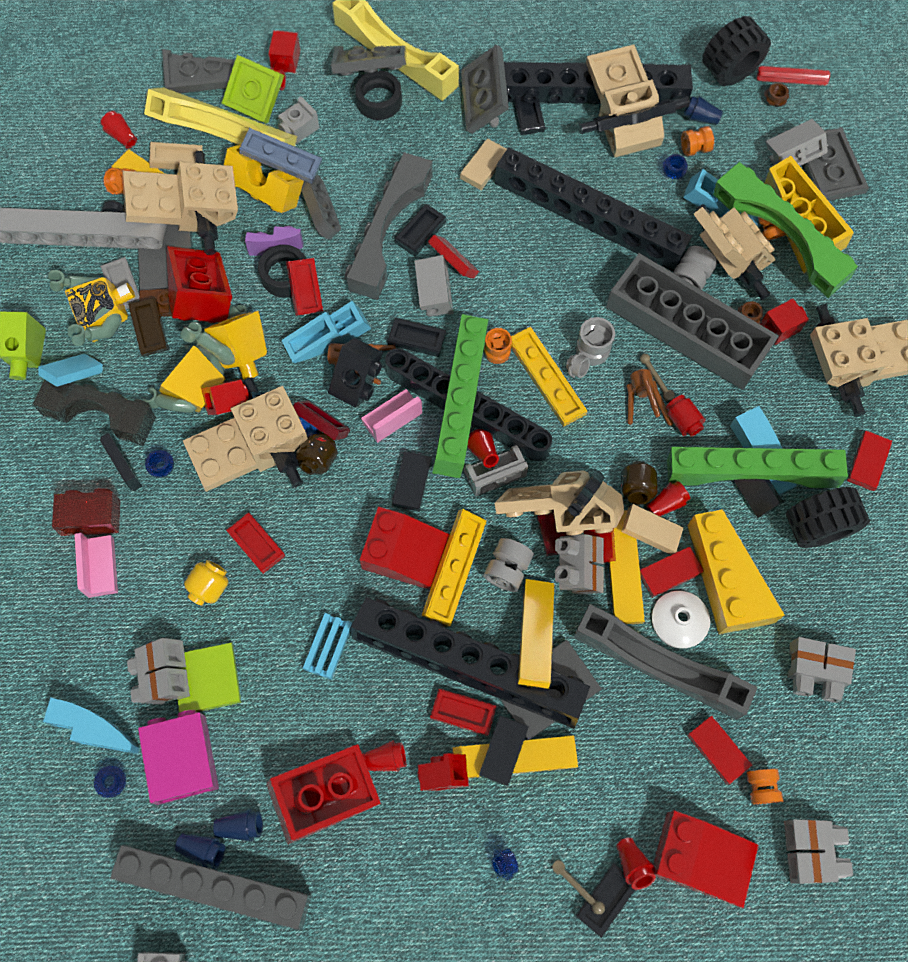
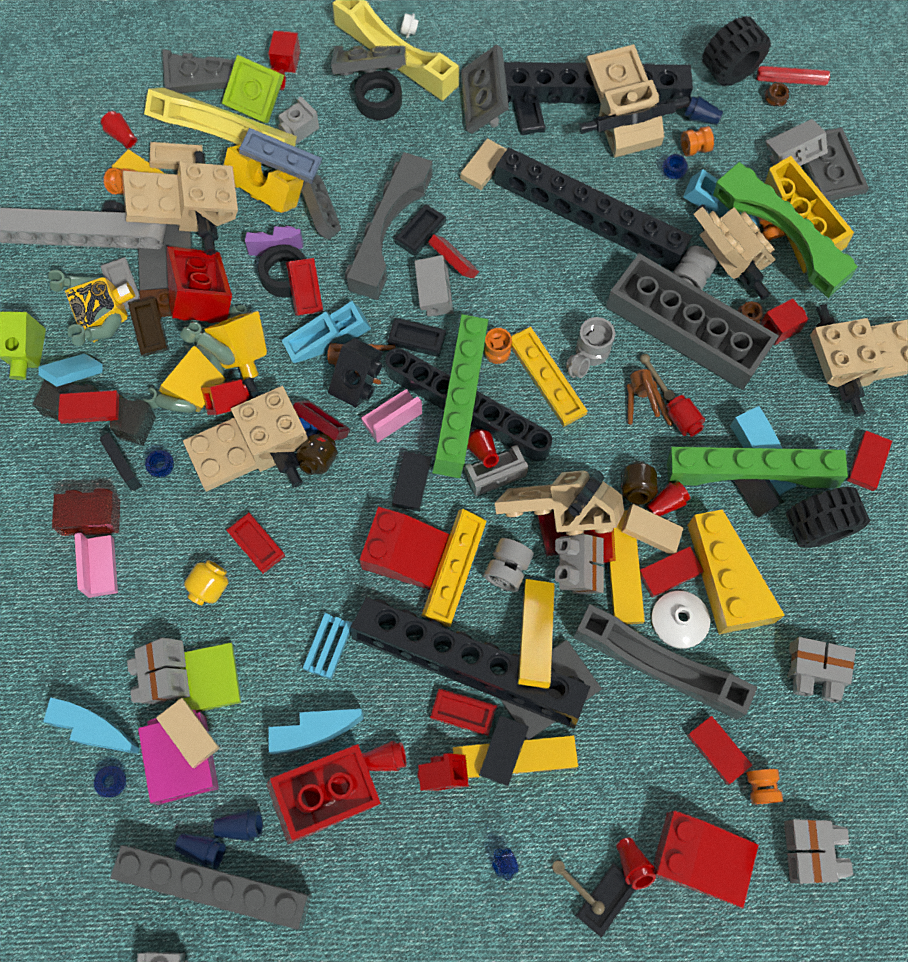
none -> red tile [58,391,119,424]
none -> tan tile [156,698,220,768]
none -> medium azure slope [269,709,364,756]
none -> white plate [400,13,418,38]

